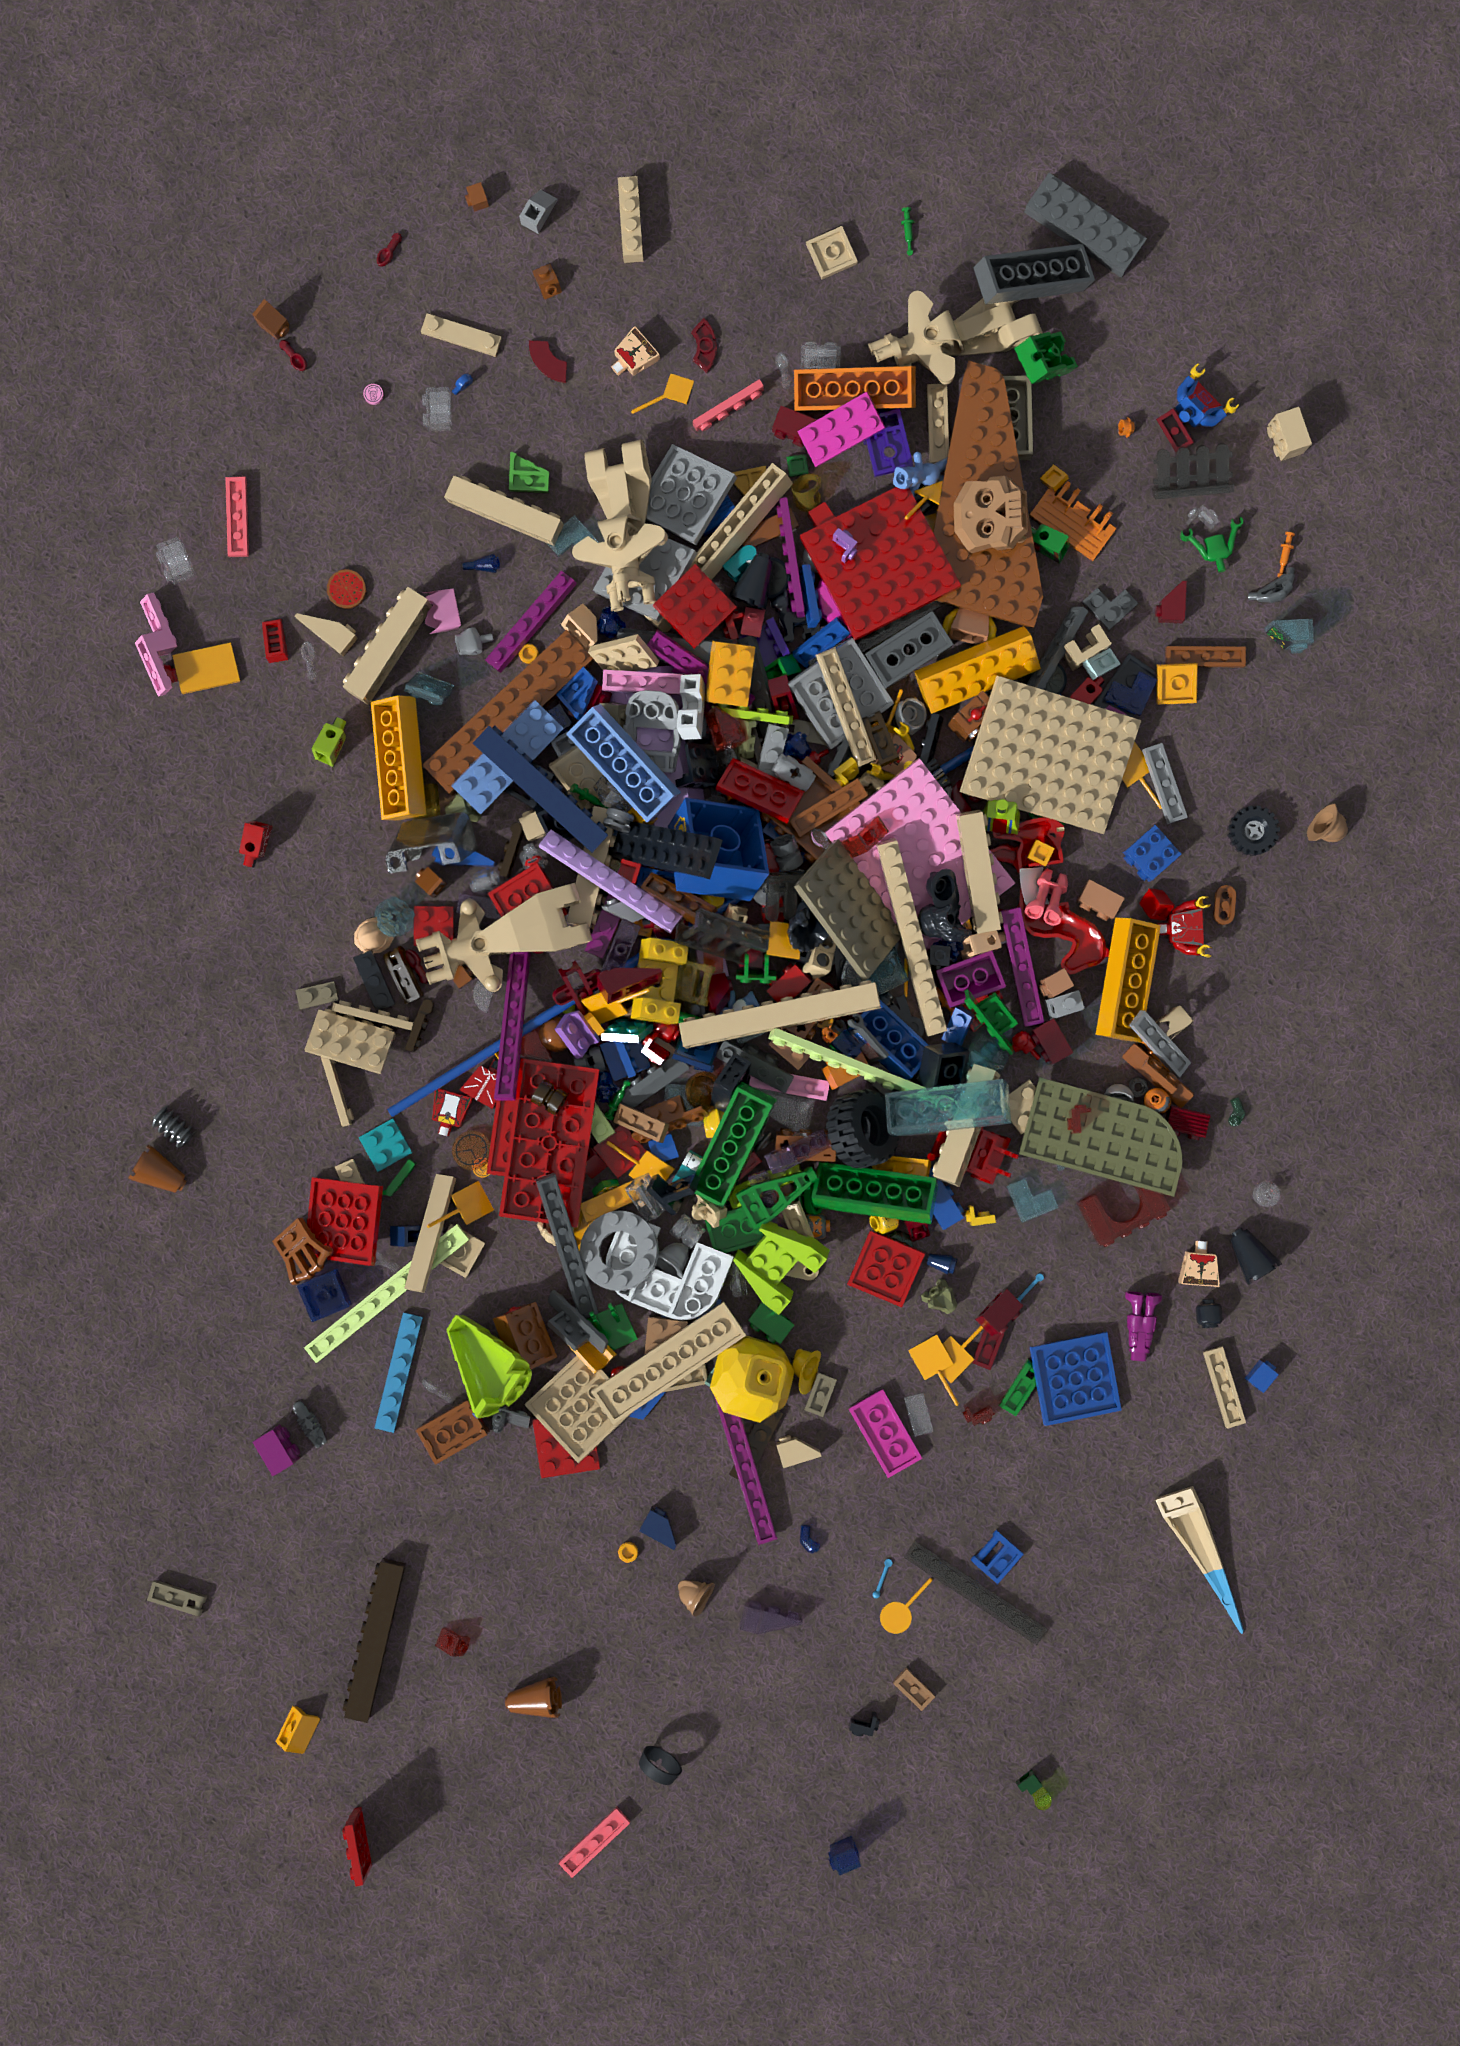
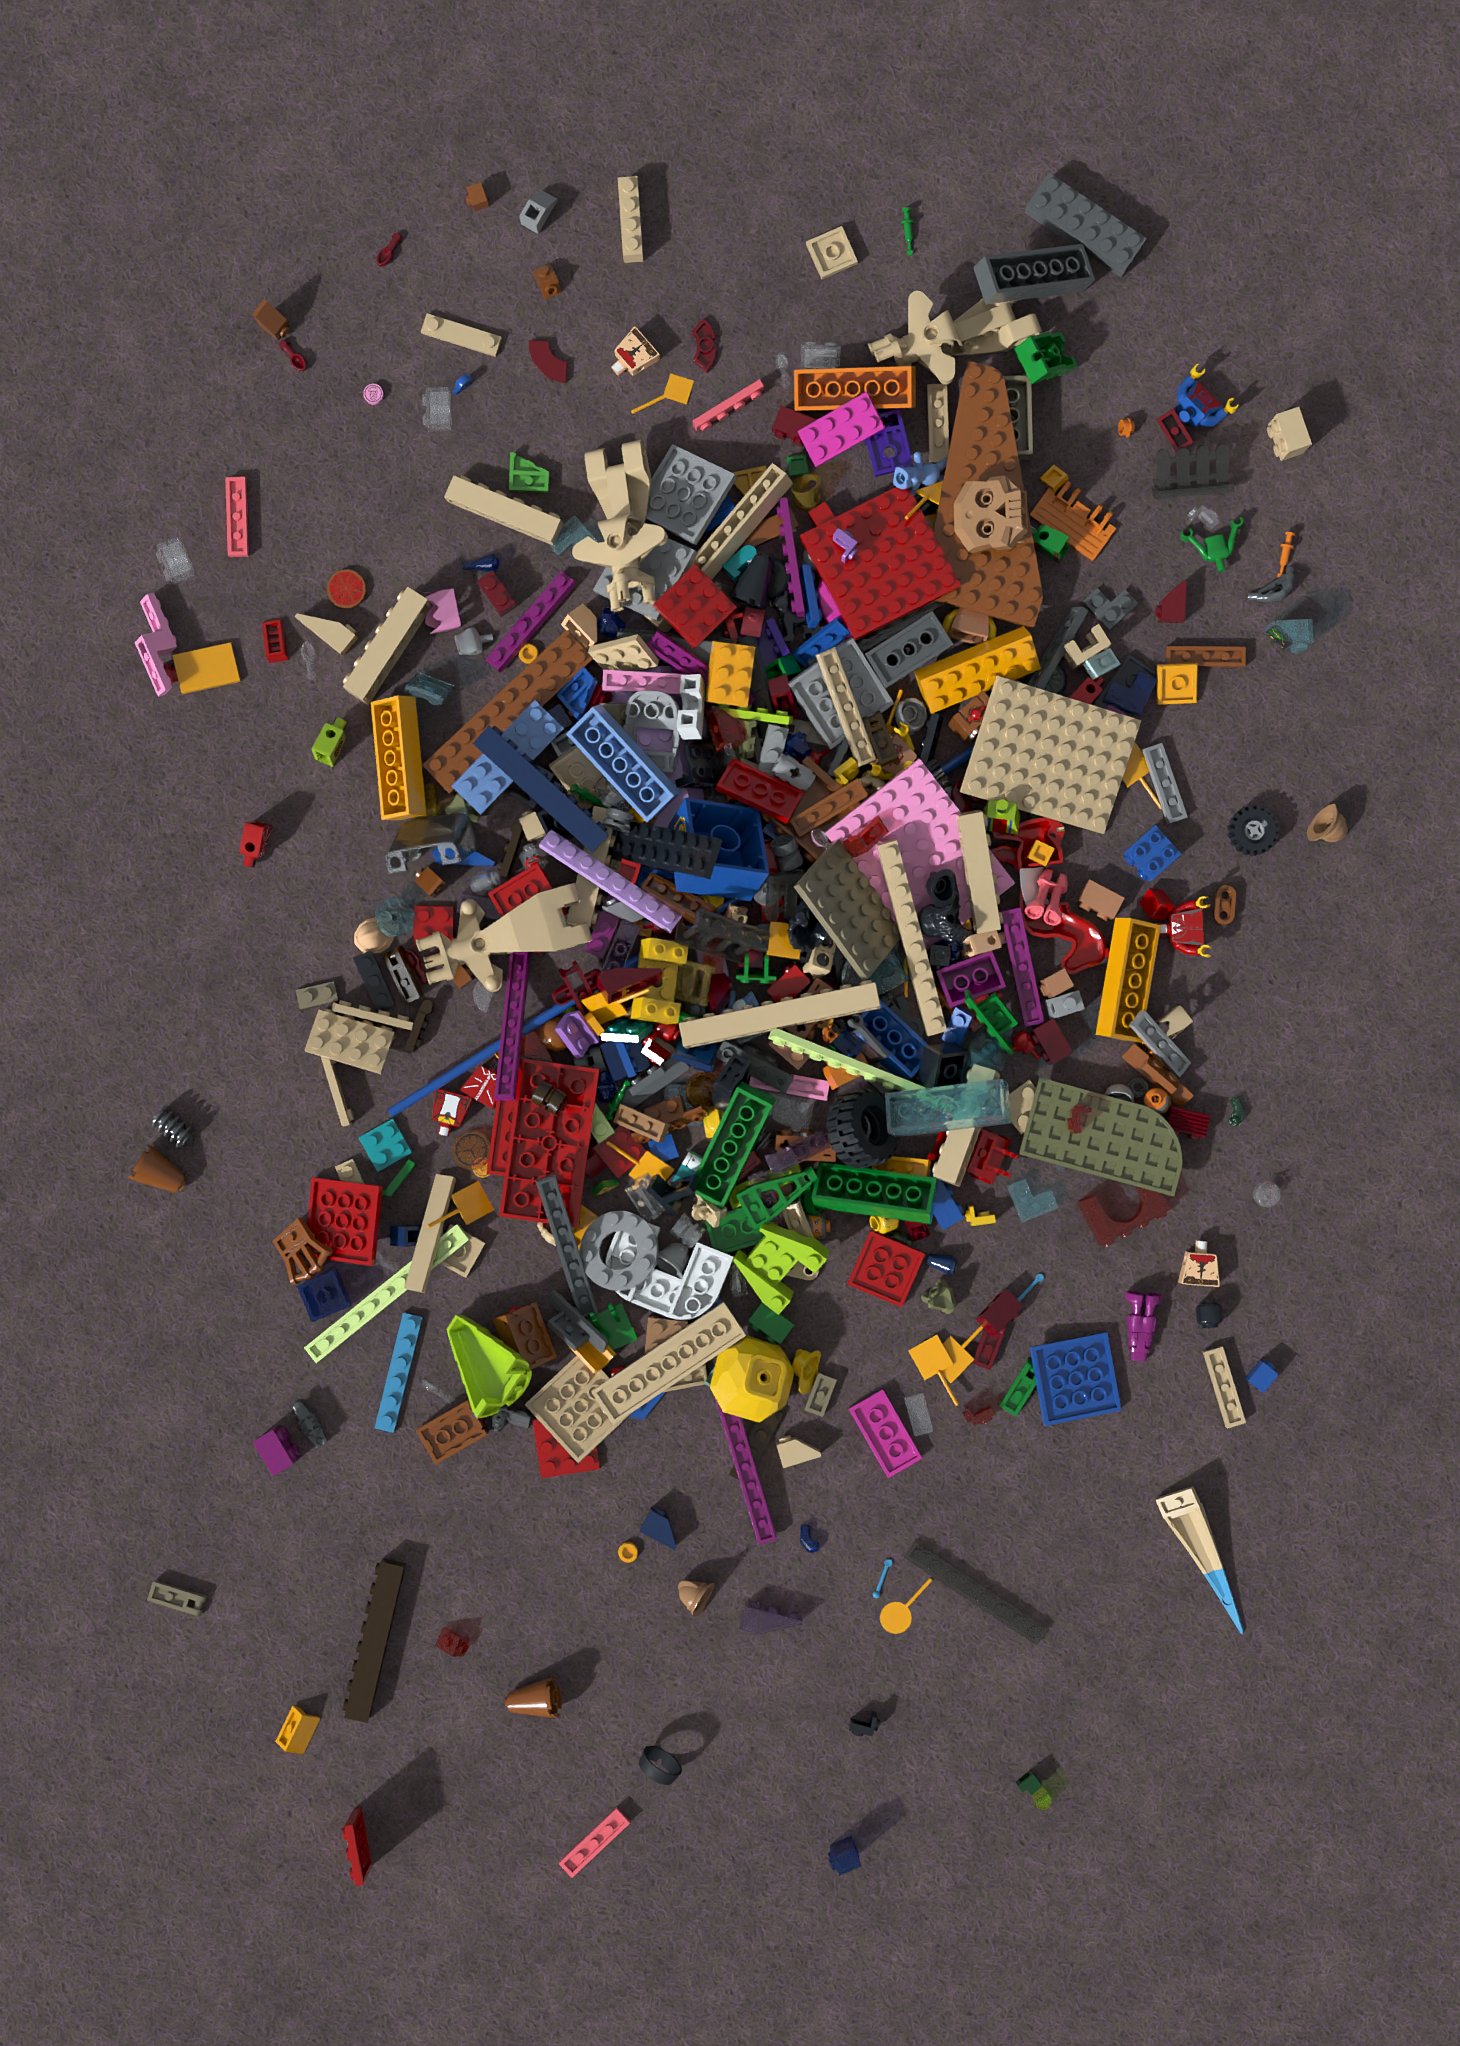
light orange plate [580,1180,641,1223] -> none
medium nougat plate [893,1667,935,1711] -> none
blue plate [970,1530,1024,1584] -> none
black cone [1230,1228,1282,1285] -> none
none -> dark red brick [477,570,517,618]

